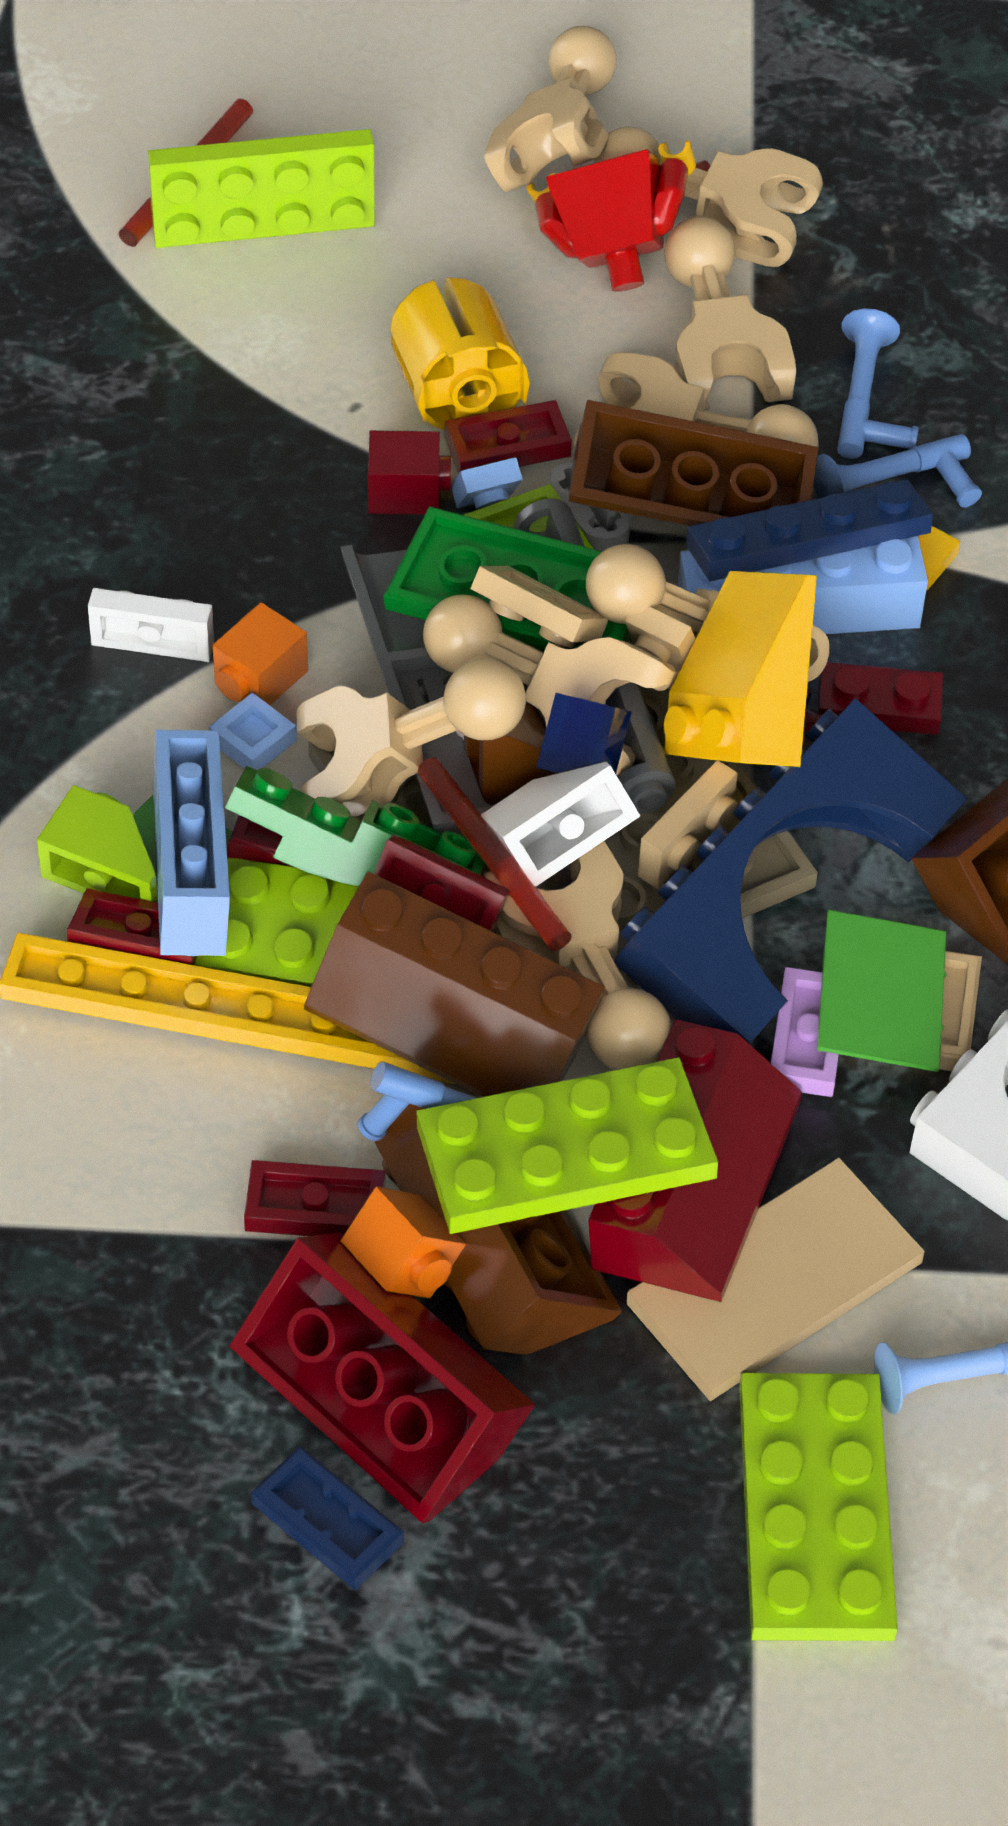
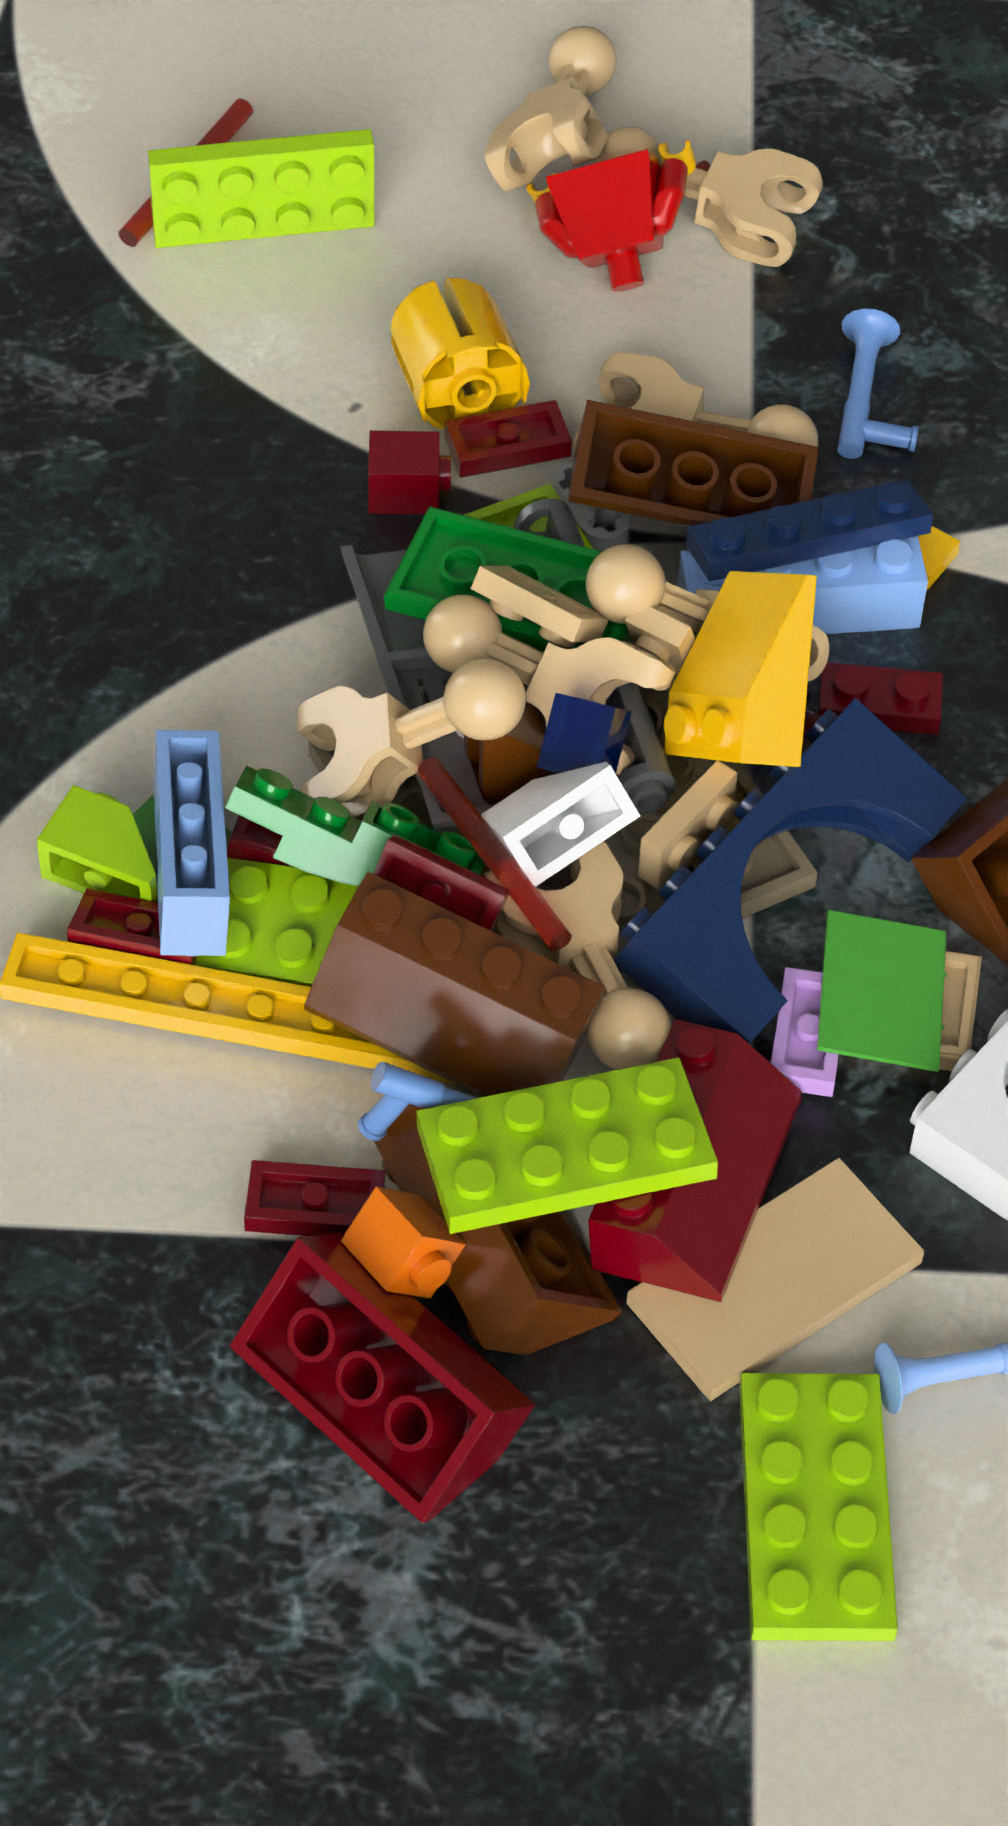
white plate [88,588,214,662] -> none
light blue plate [209,692,297,770] -> none
orange brick [212,602,308,705] -> none
dark blue plate [251,1446,404,1591] -> none
light blue plate [451,457,523,510] -> none
tan piece [664,216,796,410] -> none
medium blue piece [814,434,982,507] -> none

